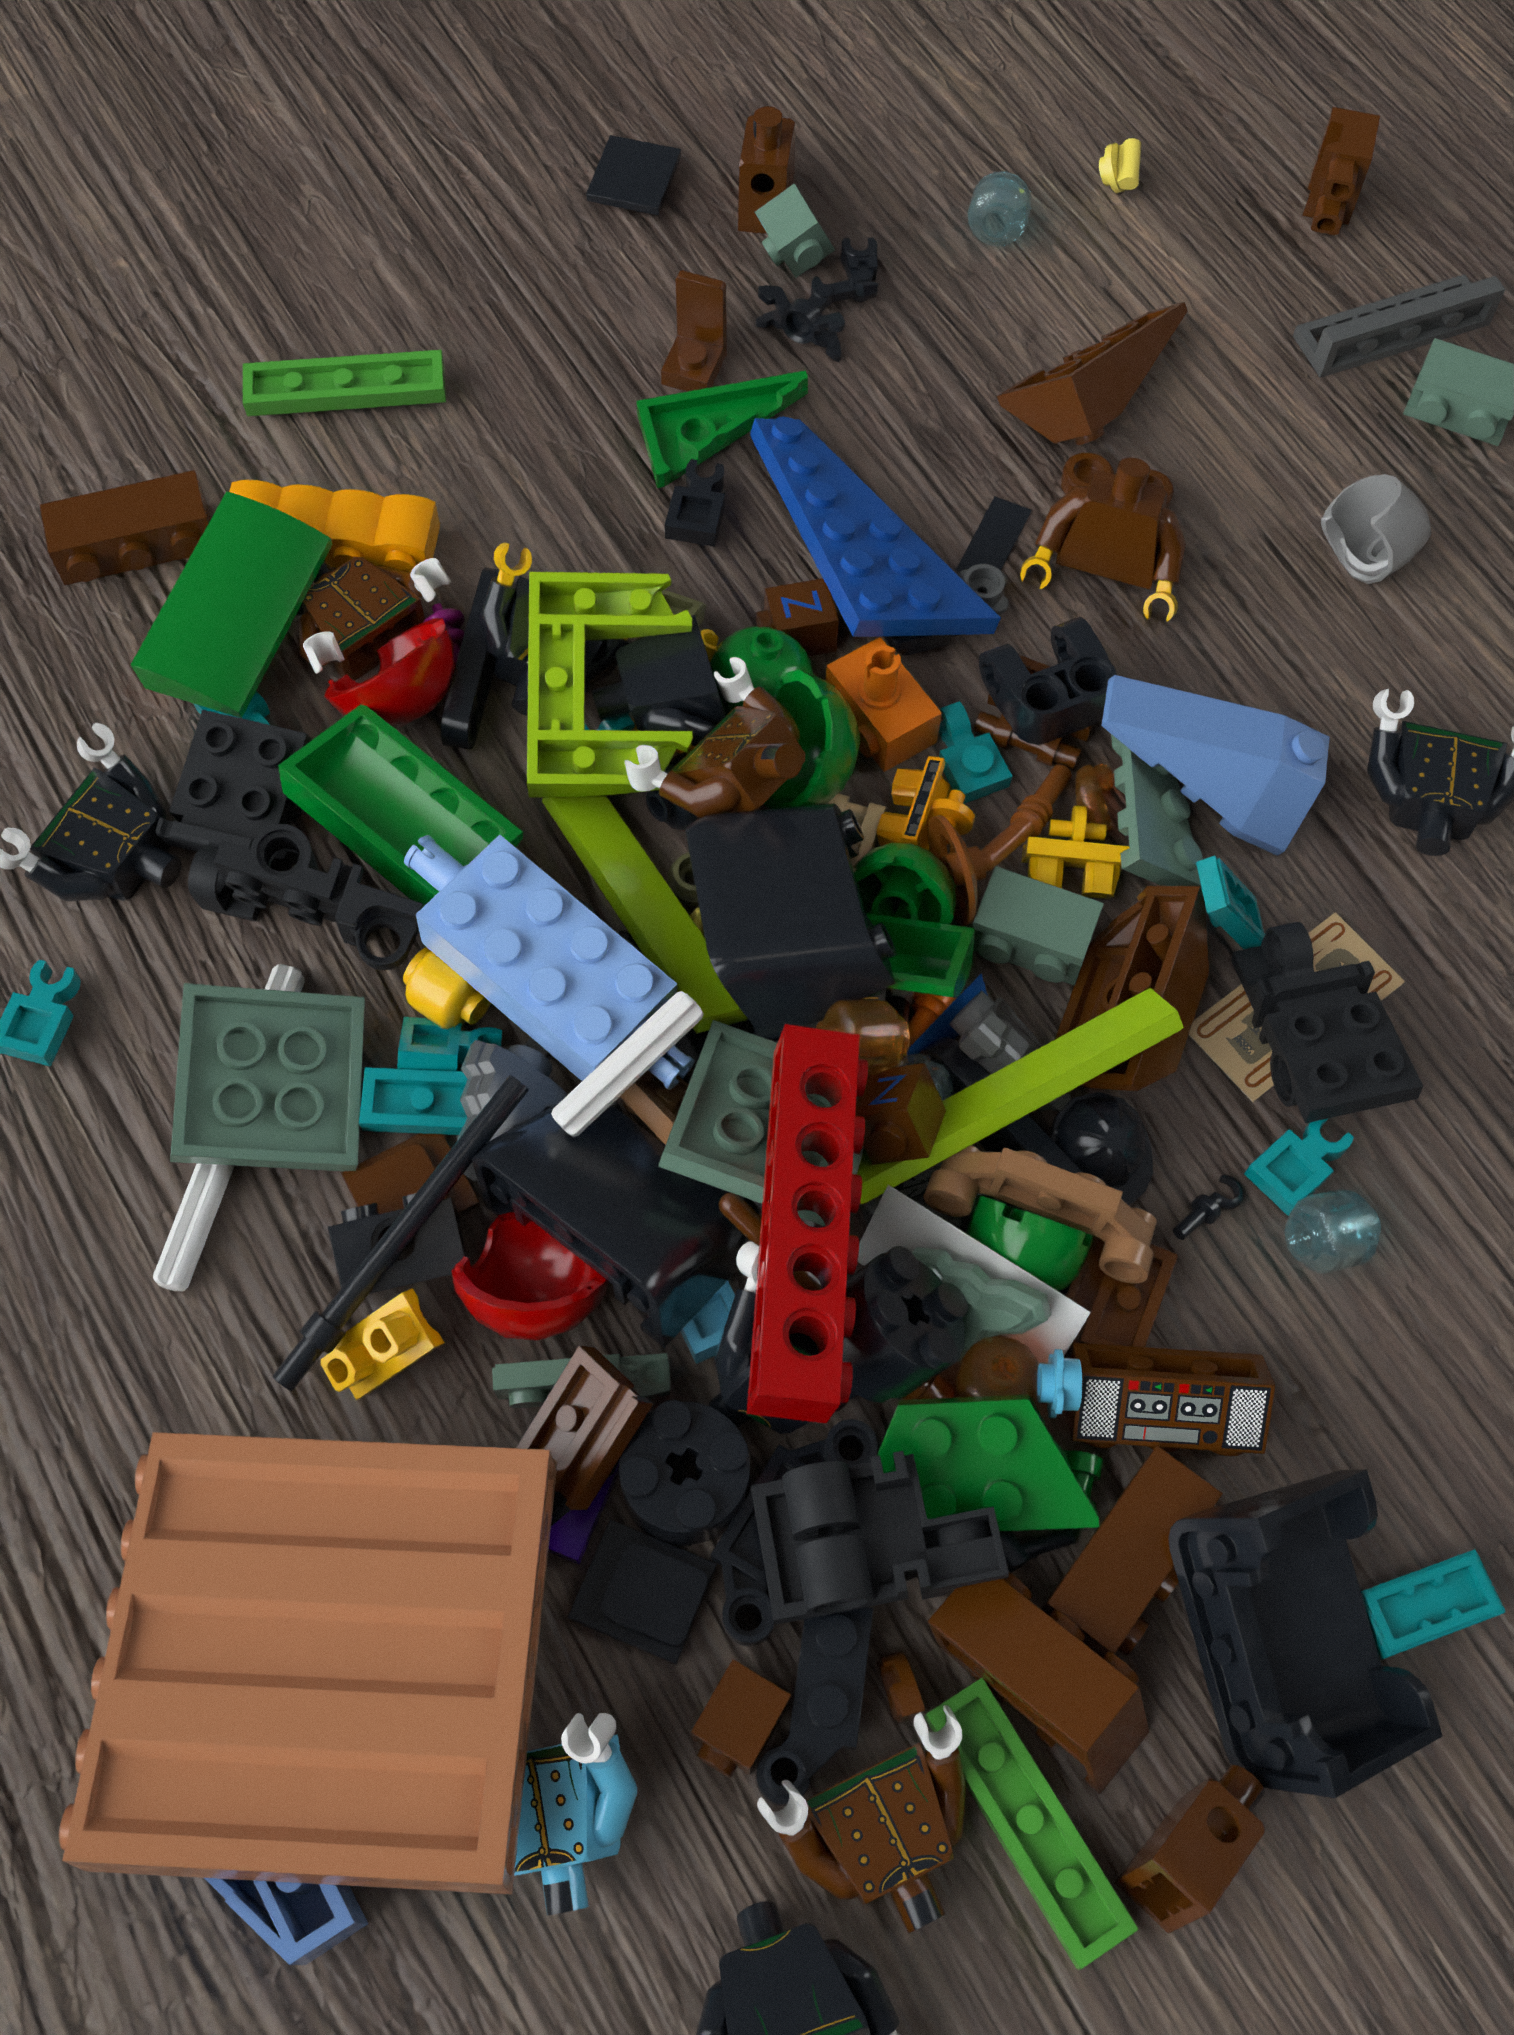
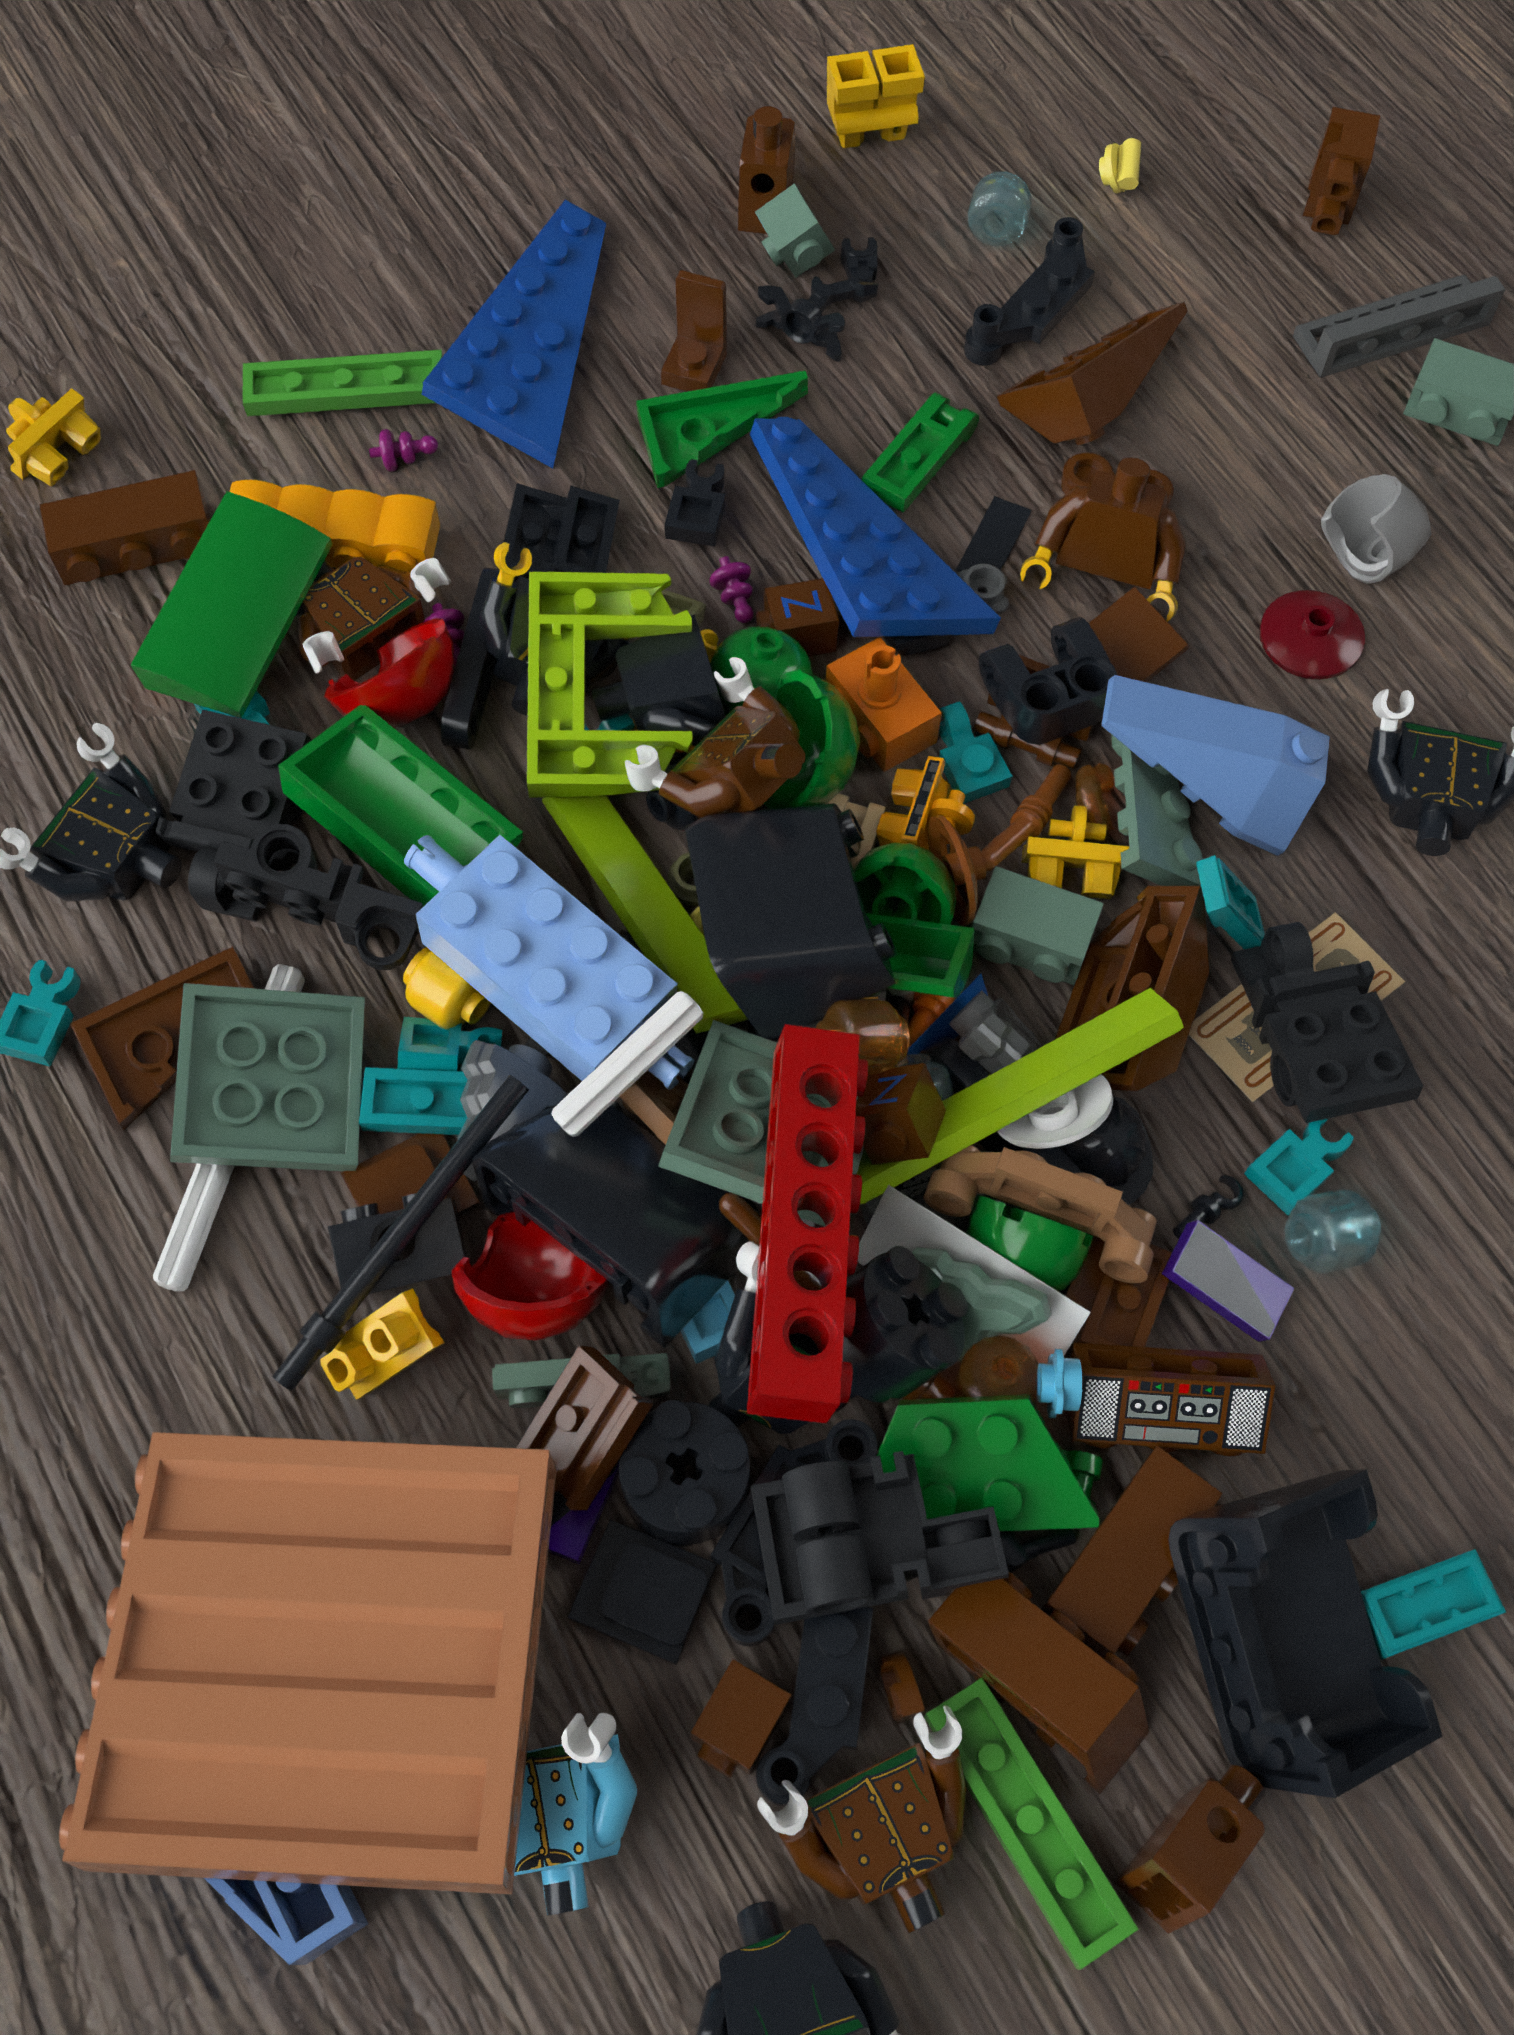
black piece [586,135,681,215] -> none
none -> yellow hips [6,388,101,486]
none -> reddish brown wing [70,946,254,1130]
none -> magenta hair [369,429,438,472]
none -> blue wing [422,200,606,469]
none -> black slope [497,483,620,582]
none -> magenta hair [709,556,754,623]
none -> yellow hips [827,44,925,148]
none -> green plate [862,392,979,513]
none -> black plate [964,217,1095,366]
none -> white dish [997,1074,1113,1149]
none -> reddish brown piece [1089,586,1189,682]
none -> tile [1162,1220,1294,1342]
none -> dark red dish [1259,590,1365,680]

